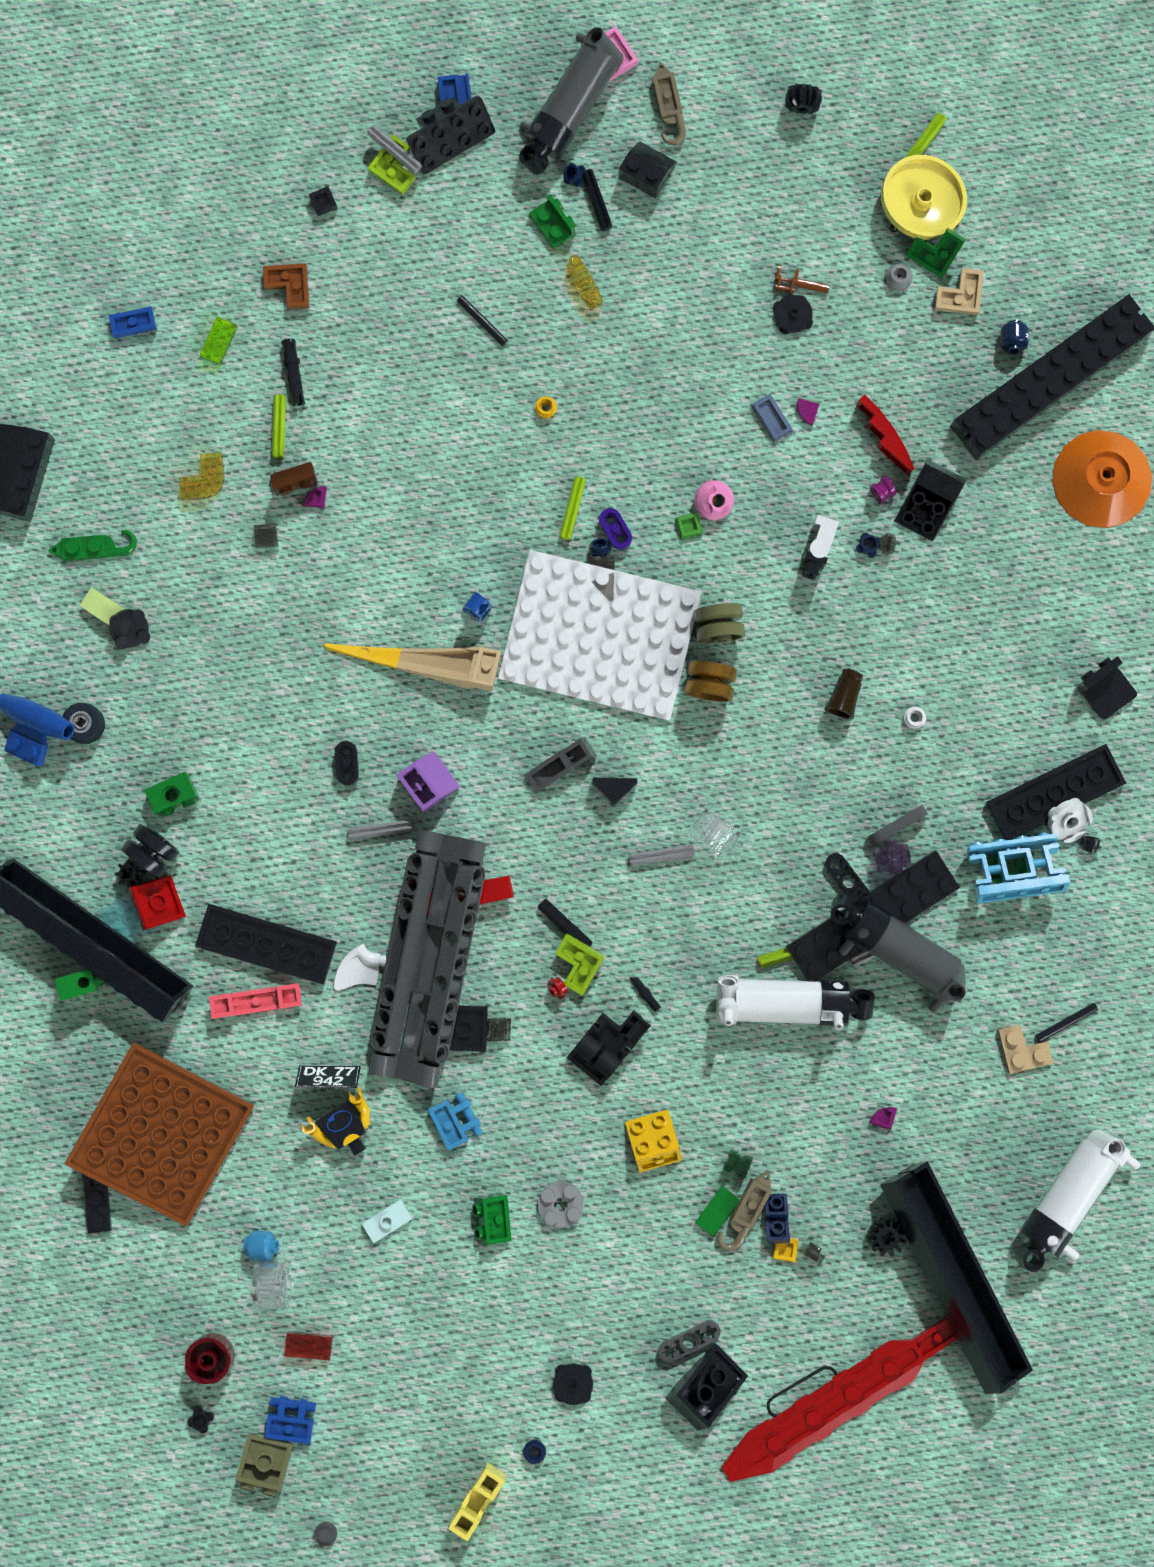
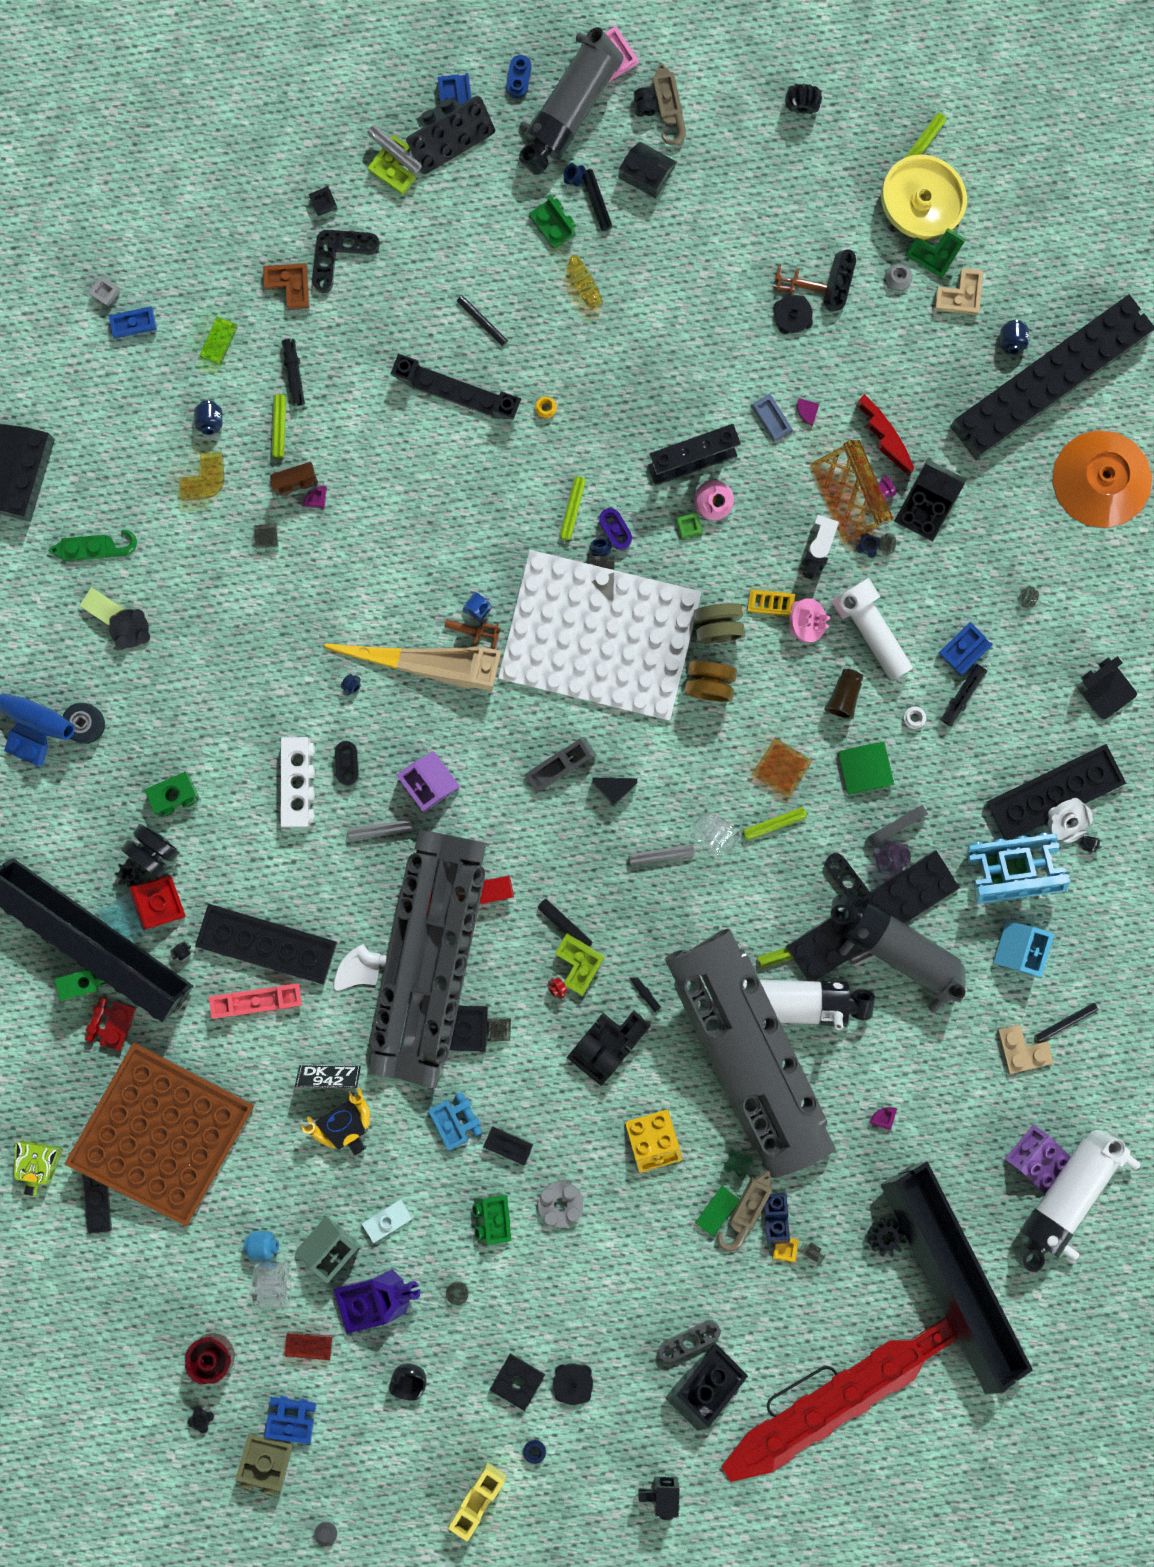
none -> lime torso [14,1140,63,1196]
none -> red plate [85,997,136,1051]
none -> light grey plate [89,276,120,307]
none -> black plate [170,941,191,961]
none -> dark blue head [194,400,223,435]
none -> white brick [281,737,315,828]
none -> sand green slope [296,1215,360,1284]
none -> black beam [313,230,380,293]
none -> dark purple plate [333,1269,420,1334]
none -> dark blue plate [341,674,361,695]
none -> black hair [389,1363,427,1401]
none -> black slope [390,353,522,420]
none -> dark orange piece [444,619,501,649]
none -> clear smoke plate [446,1282,469,1305]
none -> black plate [483,1126,533,1165]
none -> black piece [489,1353,546,1411]
none -> blue plate [507,55,531,99]
none -> black wheel [633,87,657,117]
none -> black brick [638,1476,680,1520]
none -> black fence [648,424,741,486]
none -> dark grey panel [665,929,835,1178]
none -> lime axle [743,807,807,840]
none -> yellow slope [747,589,795,618]
none -> clear orange plate [751,737,812,799]
none -> bright pink plate [789,599,830,643]
none -> clear orange fence [810,440,894,543]
none -> black beam [824,249,856,312]
none -> white piece [831,578,913,681]
none -> green slope [838,741,895,795]
none -> blue plate [938,622,993,676]
none -> black pin [940,664,988,727]
none -> medium azure slope [993,921,1054,977]
none -> medium lavender bracket [1005,1124,1071,1193]
none -> clear smoke plate [1019,586,1039,608]

